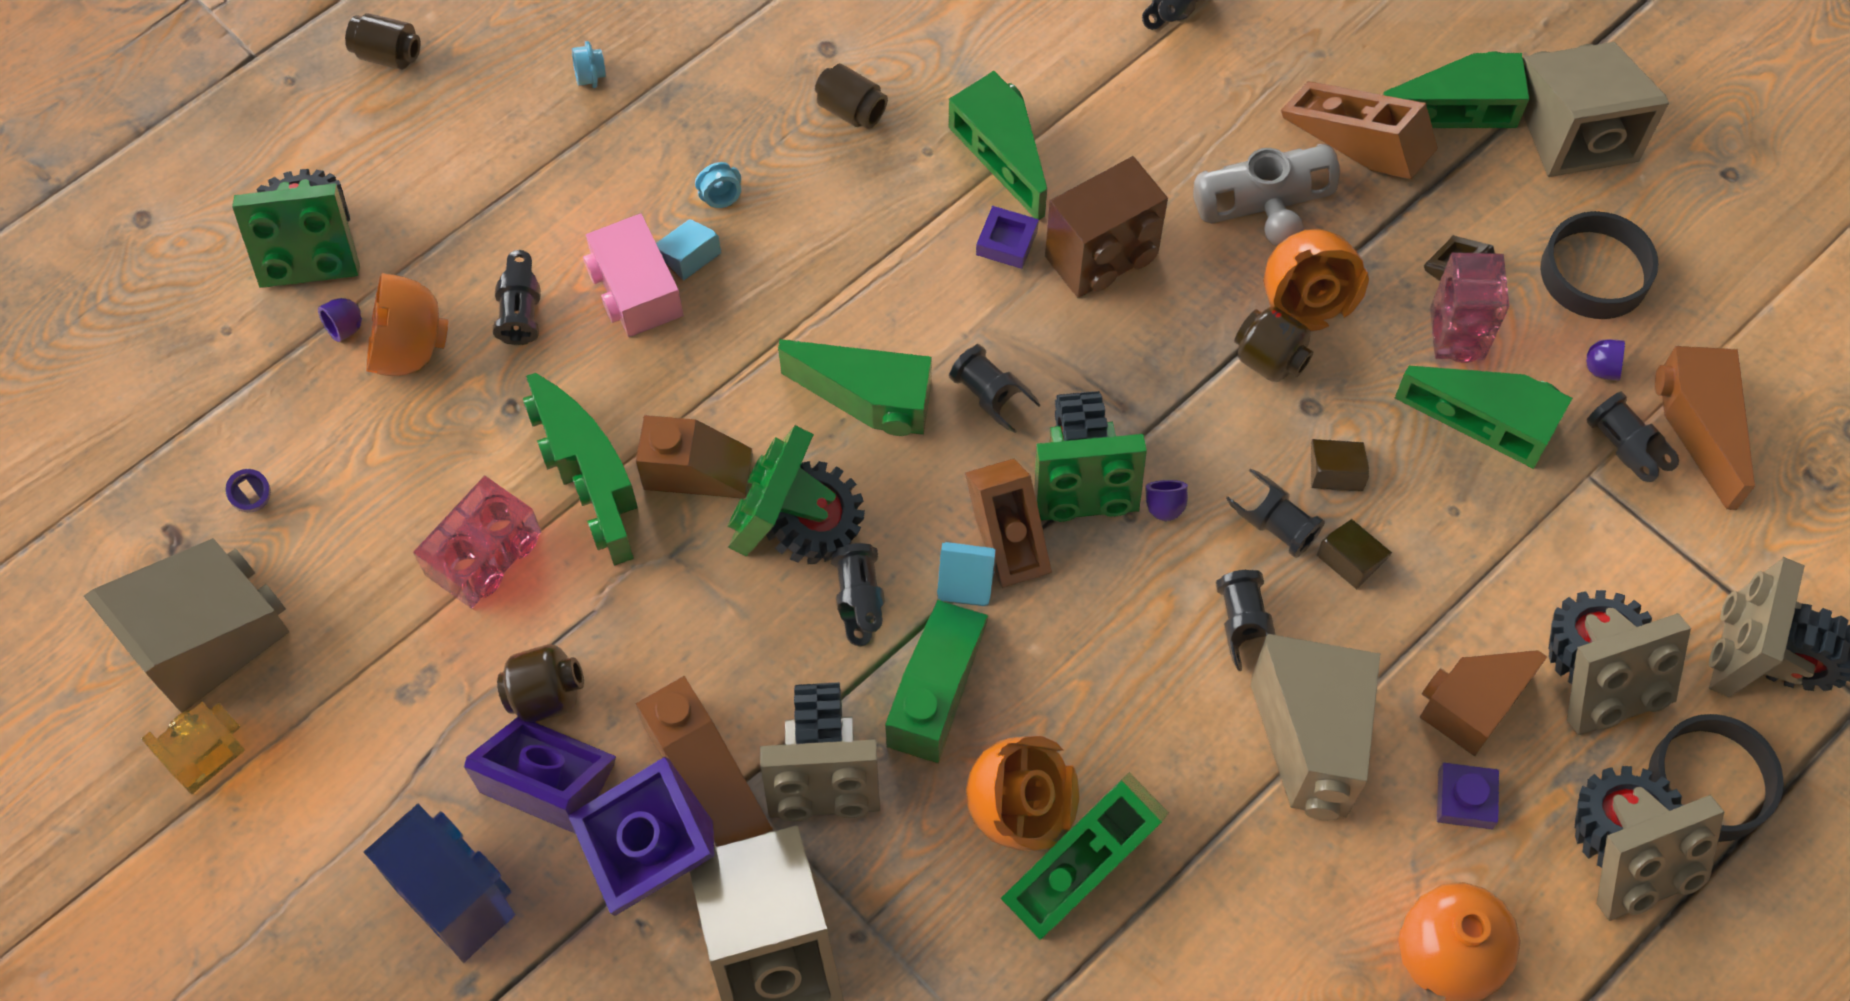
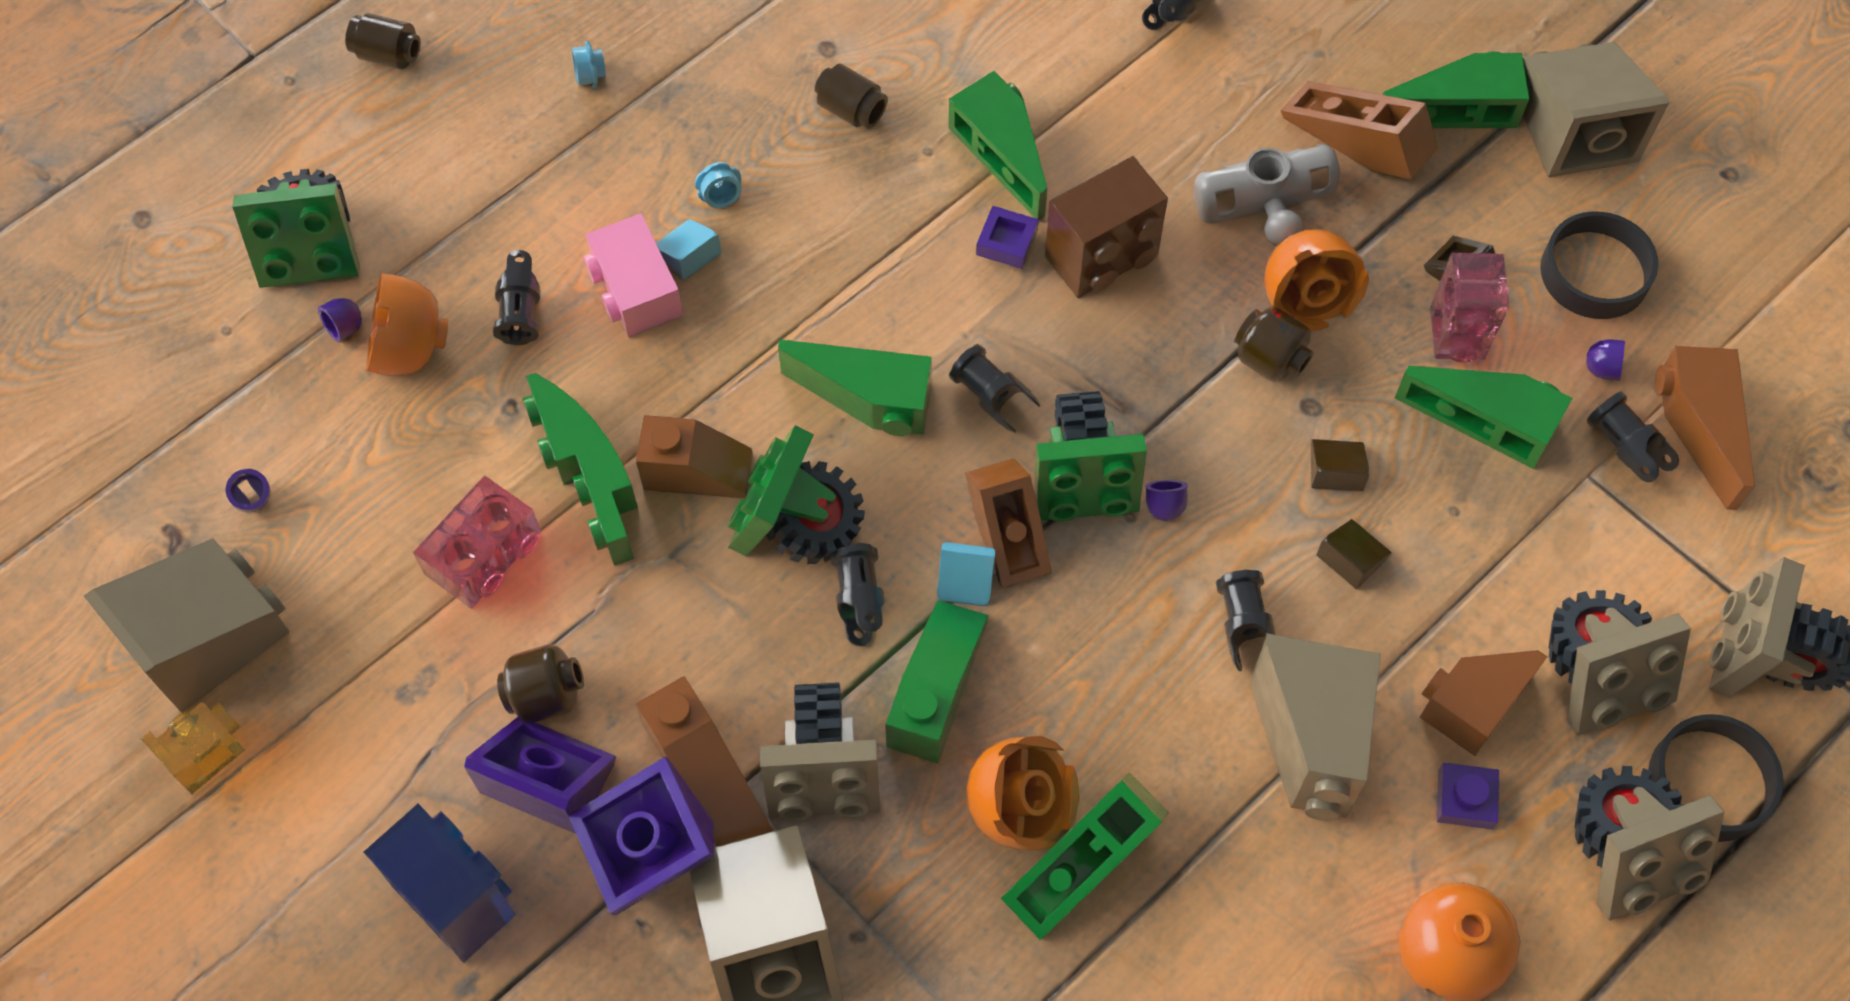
black piece [1226,469,1325,558] -> none

